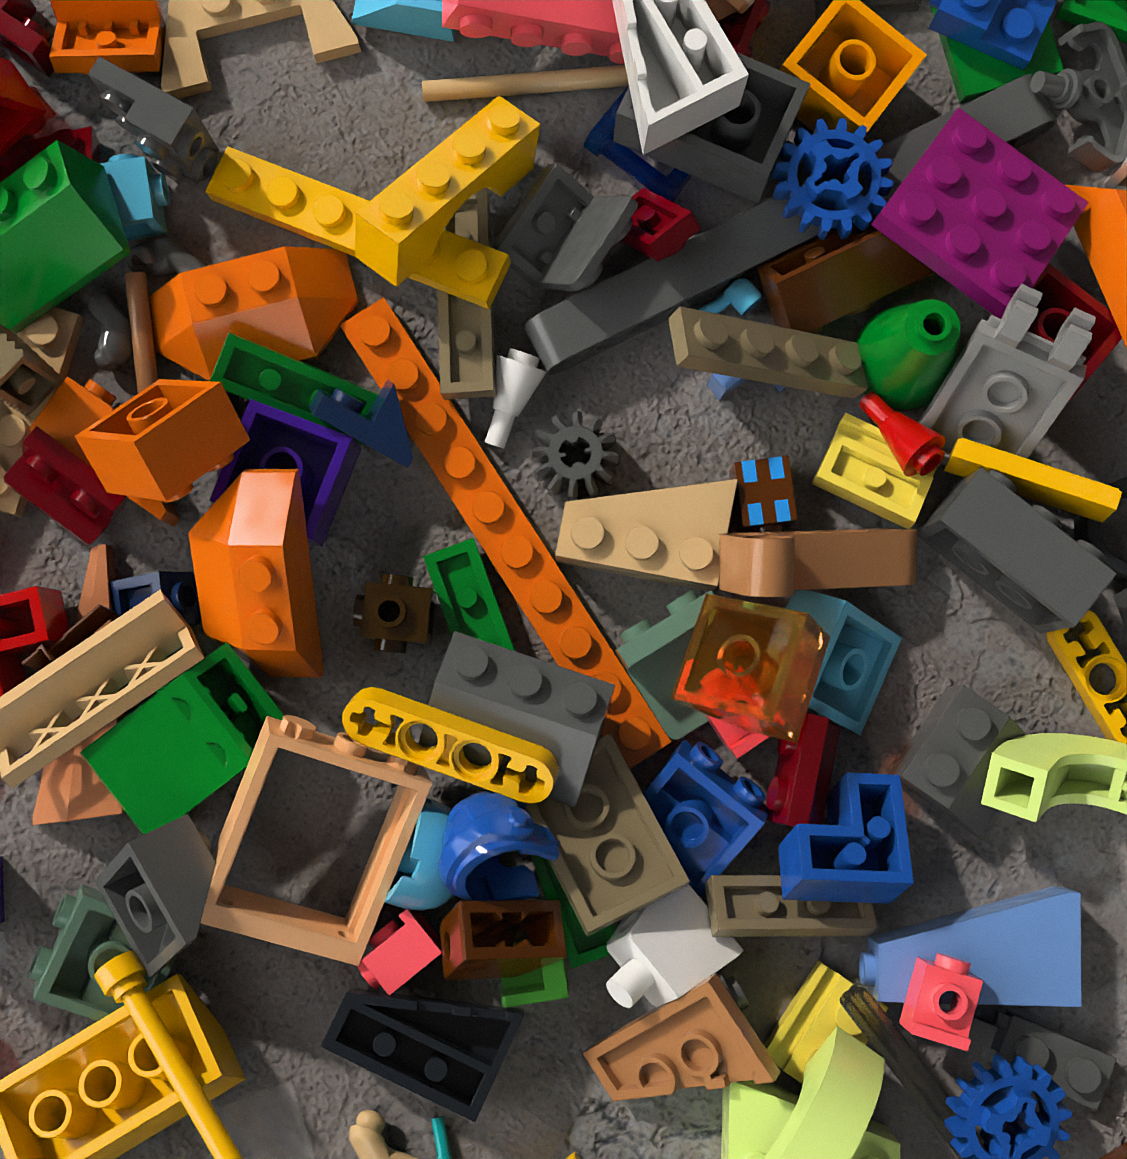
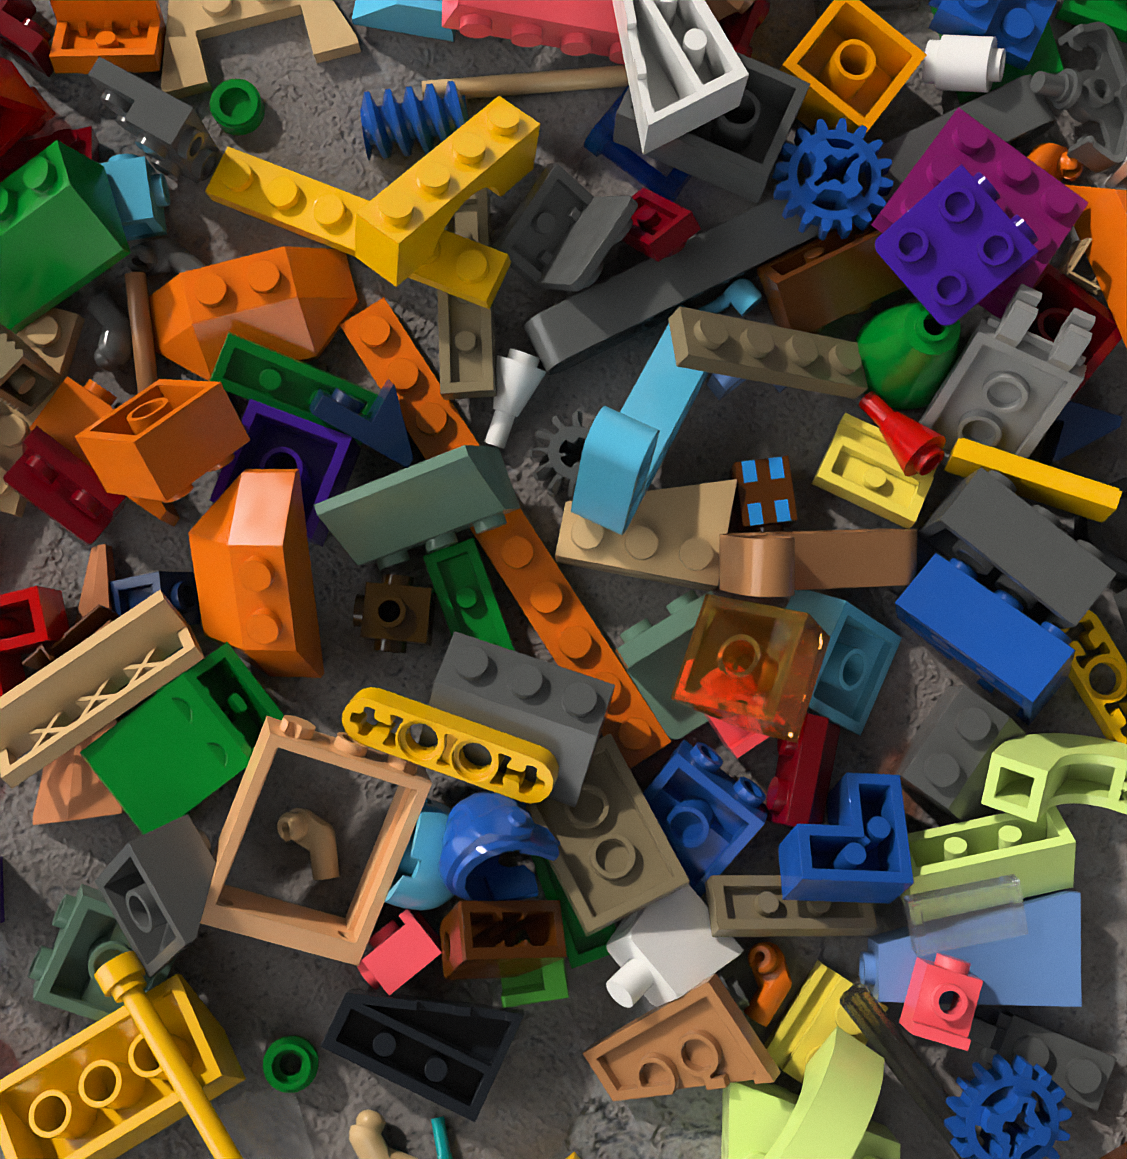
none -> green tile [210,79,265,136]
none -> green plate [263,1035,319,1093]
none -> tan arm [277,808,340,880]
none -> sand green slope [314,445,520,571]
none -> blue piece [360,81,469,161]
none -> medium azure beam [571,305,709,535]
none -> orange arm [743,942,792,1027]
none -> dark purple bracket [875,164,1039,326]
none -> blue wedge [895,553,1075,726]
none -> yellowish green brick [900,806,1076,922]
none -> clear tile [903,874,1028,957]
none -> white brick [923,35,1006,93]
none -> orange arm [1027,143,1084,181]
none -> dark blue slope [1039,401,1123,466]
none -> tan piece [1057,238,1102,296]

